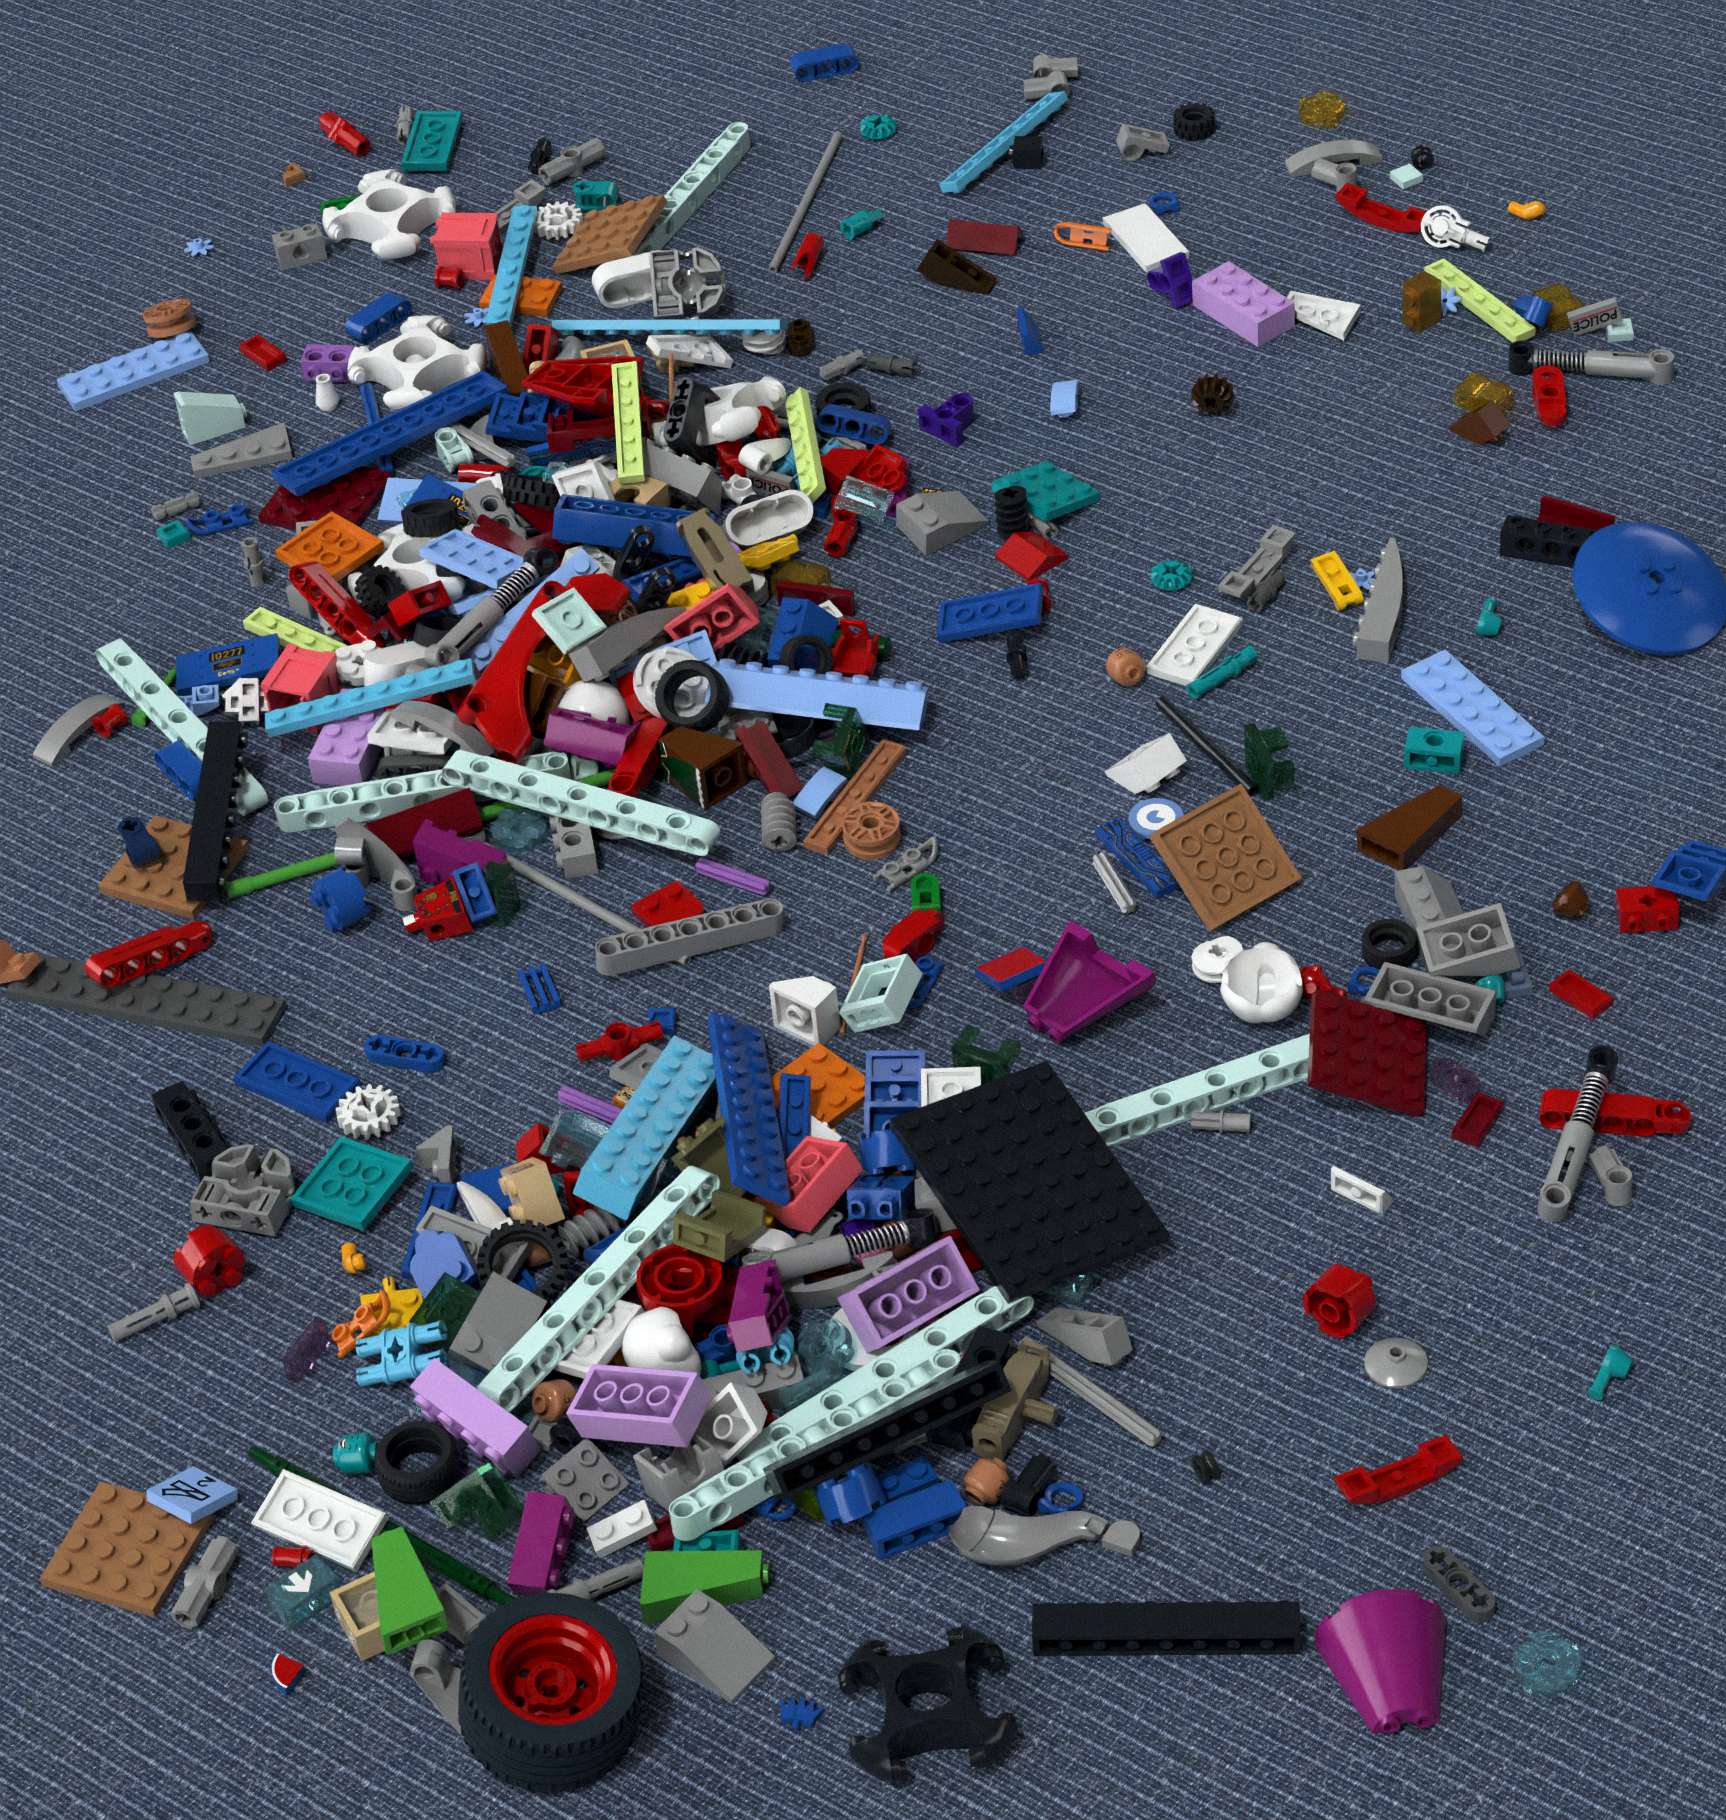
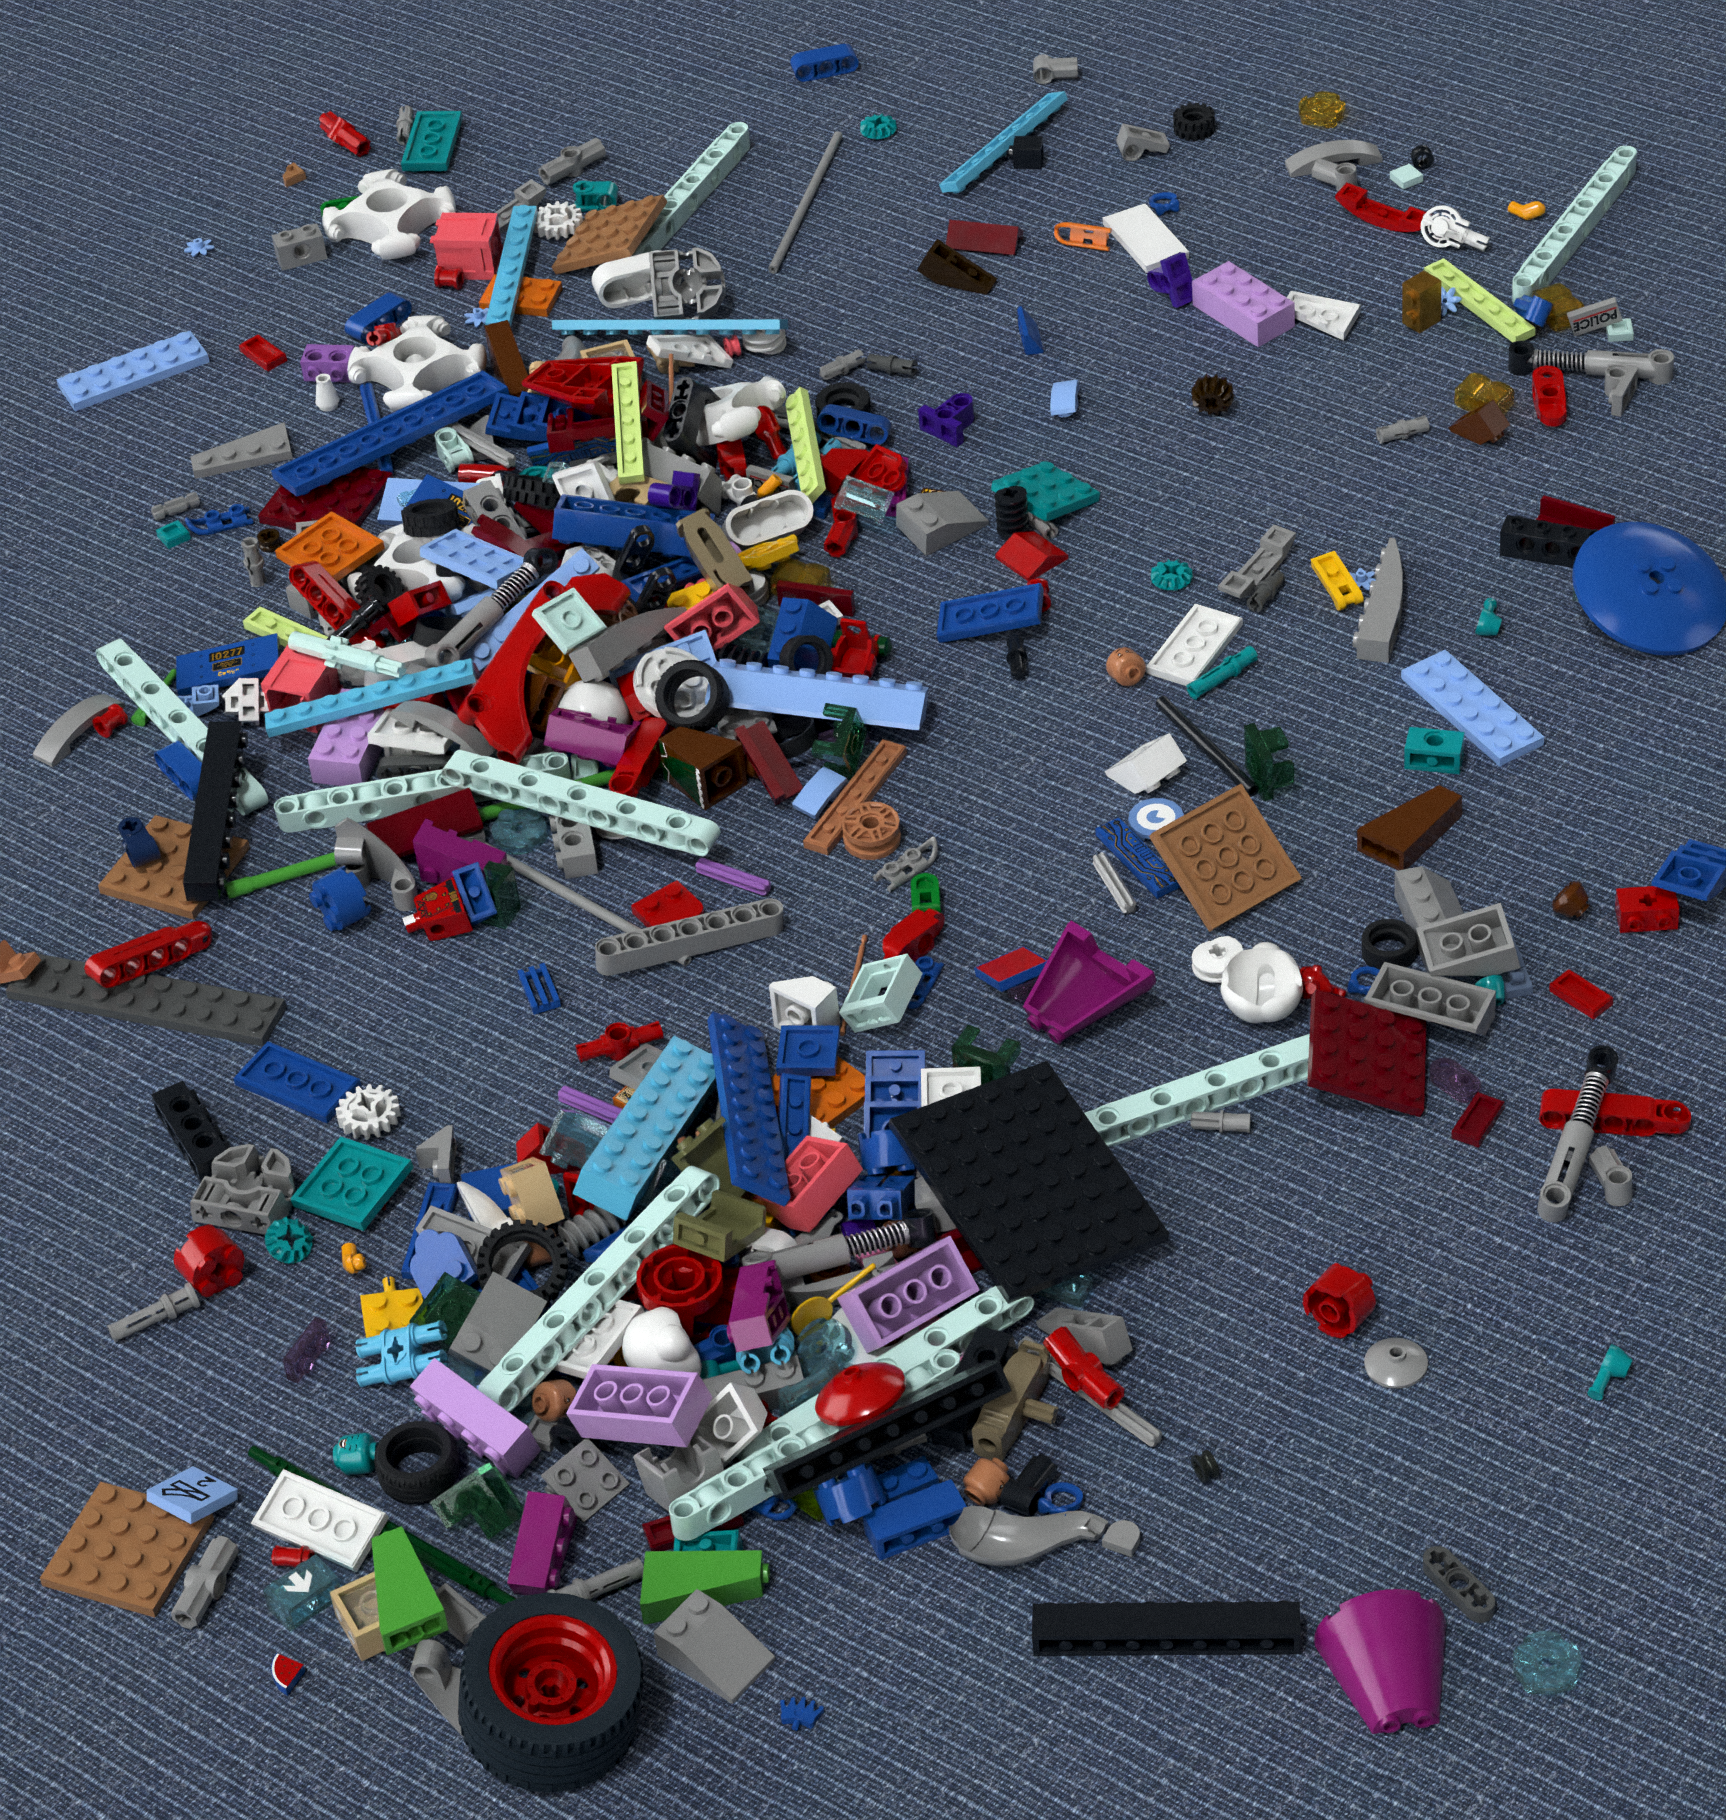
nougat wheel [142,299,196,338] -> none
light aqua slope [173,392,247,445] -> none
orange piece [332,1290,391,1358] -> none
blue beam [364,1035,446,1073] -> none
red slope [523,324,560,373] -> none
black axle [528,138,551,174] -> none
white plate [587,1500,658,1558] -> none
blue tile [647,1008,677,1036] -> none
white piece [738,438,791,475] -> none
light grey piece [761,792,797,851] -> none
dark brown plate [787,319,814,357] -> none
red piece [791,233,824,280] -> none
black piece [838,1624,1018,1784] -> none
teal hinge [840,208,883,240] -> none
light grey piece [1023,71,1070,101] -> none
white slope [1331,1166,1393,1214] -> none
red slope [1334,1435,1463,1504] -> none
none -> dark brown bush [257,528,282,553]
none -> teal gear [265,1216,313,1264]
none -> light aqua piece [288,631,406,678]
none -> black pin [327,595,386,640]
none -> red pin [366,322,402,346]
none -> dark red panel [641,380,669,442]
none -> dark purple tile [648,470,700,511]
none -> coral bush [723,335,741,358]
none -> light orange arm [757,474,782,498]
none -> blue plate [776,1025,840,1076]
none -> yellow piece [791,1263,876,1337]
none -> red dish [815,1362,907,1426]
none -> red piece [1043,1326,1124,1410]
none -> light grey pin [1376,415,1430,444]
none -> light aqua beam [1512,146,1637,304]
none -> light grey plate [1604,364,1638,417]

